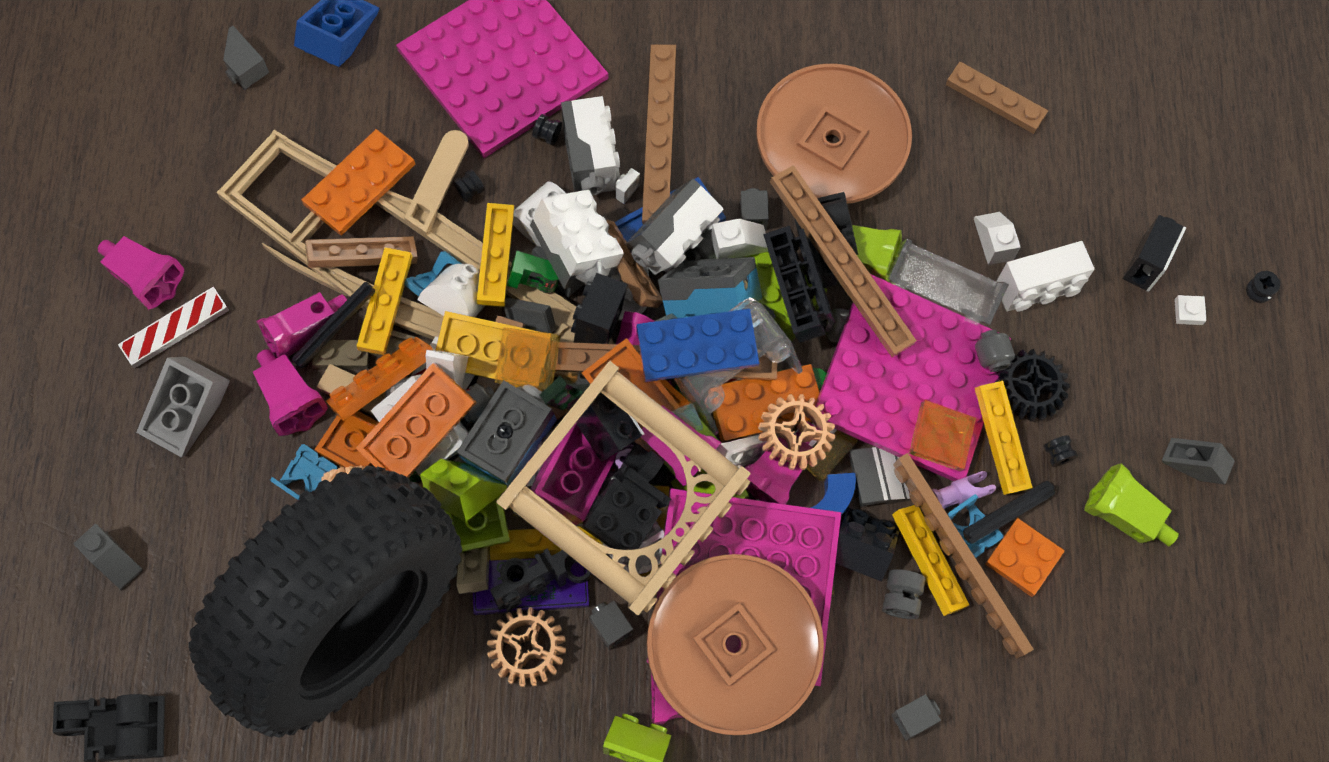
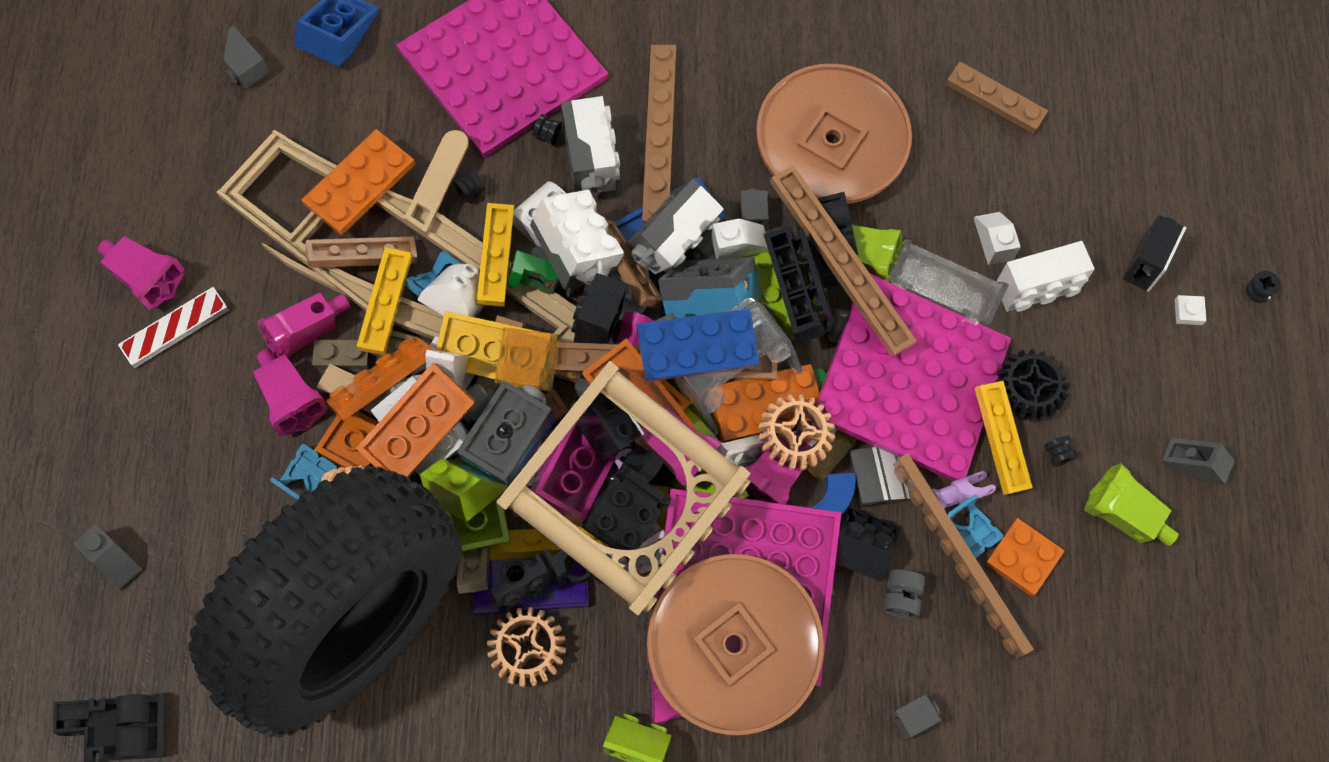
light grey slope [136,357,230,457] -> none
black axle [292,282,376,368] -> none
dark grey tile [504,298,557,334] -> none
clear green plate [539,376,583,411] -> none
dark grey brick [590,601,633,650] -> none
white plate [615,168,640,204] -> none
clear light blue slope [671,403,703,431] -> none
yellow plate [892,505,969,616] -> none
plate [909,400,976,471] -> none
black axle [963,481,1055,544] -> none
dark grey head [975,330,1015,372] -> none

